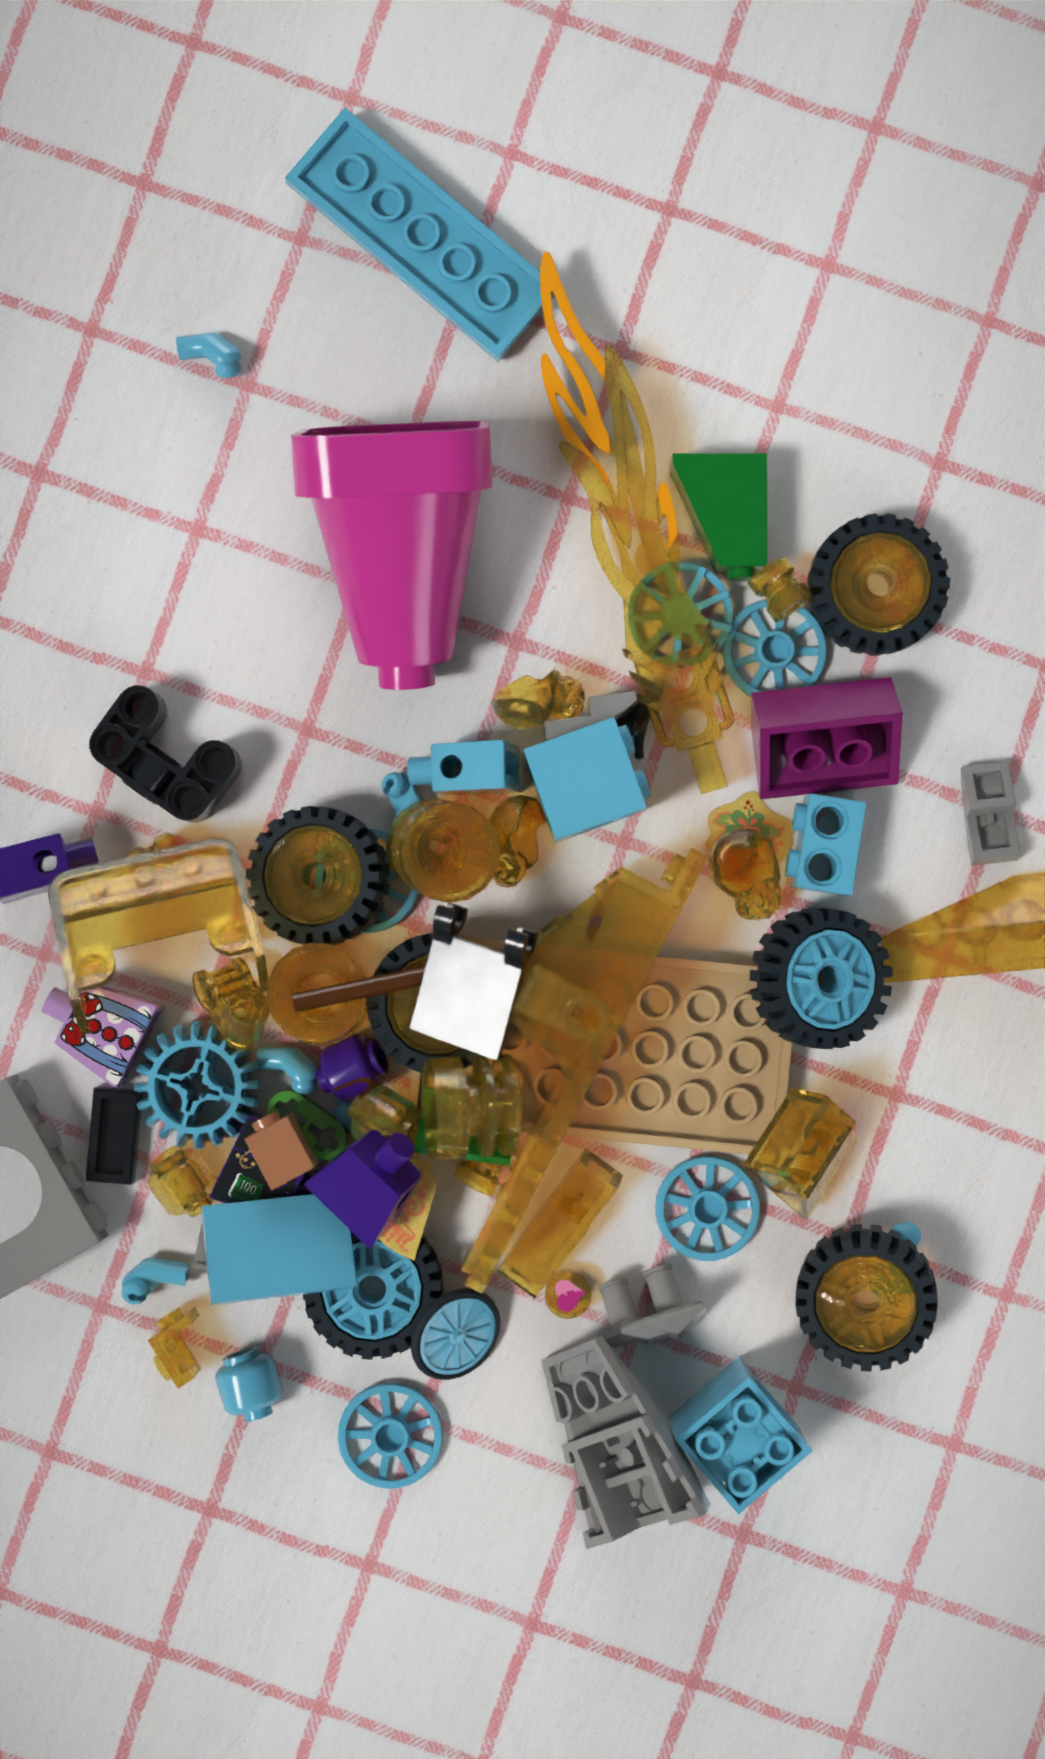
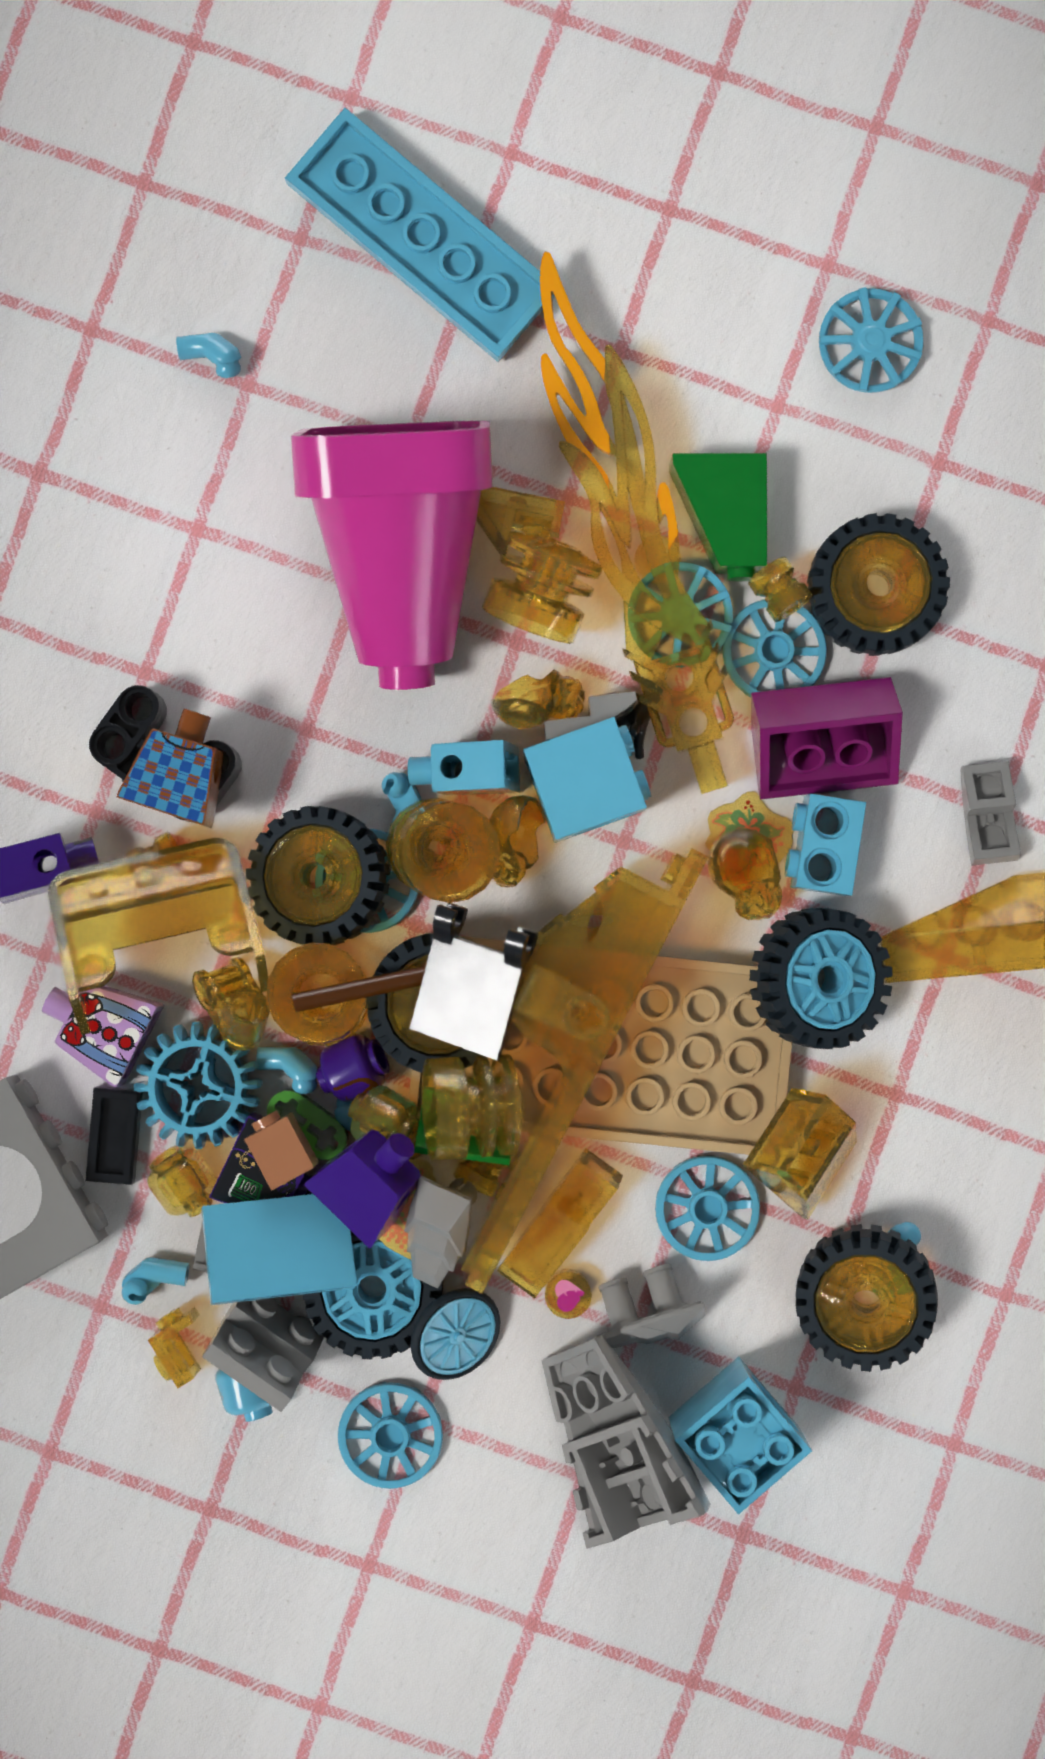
none -> torso [117,709,223,828]
none -> light grey plate [202,1298,324,1412]
none -> light grey connector [404,1176,477,1288]
none -> clear yellow slope [476,487,565,561]
none -> clear yellow wheel [482,531,603,644]
none -> medium azure wheel [819,287,923,393]

